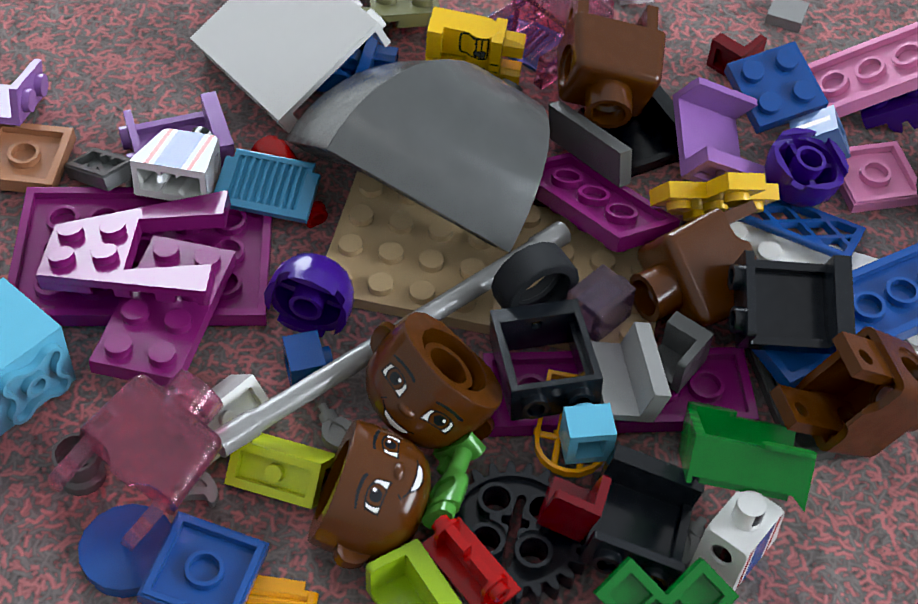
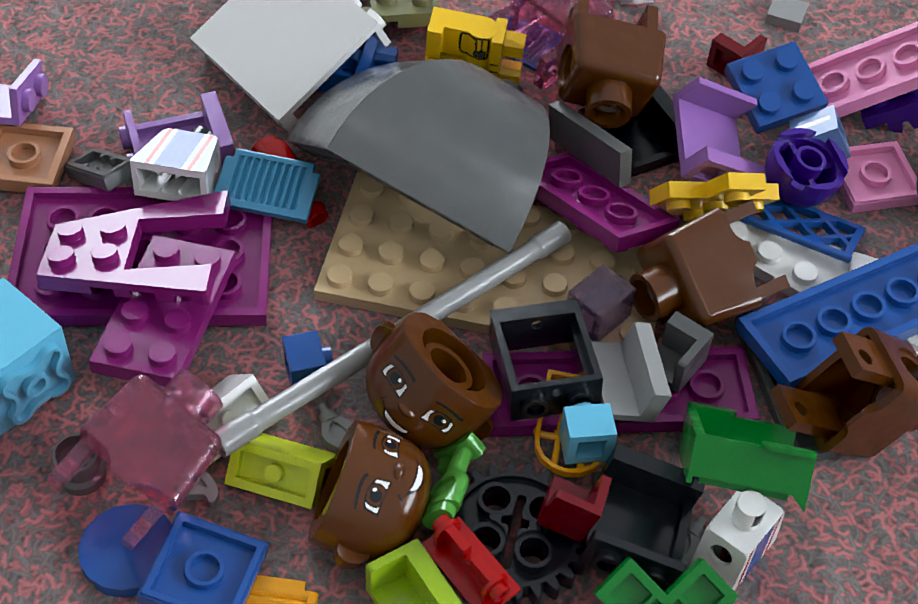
dark purple cylinder [264,253,354,337] -> none
black tyre [491,242,579,322] -> none
black panel [728,250,856,354] -> none

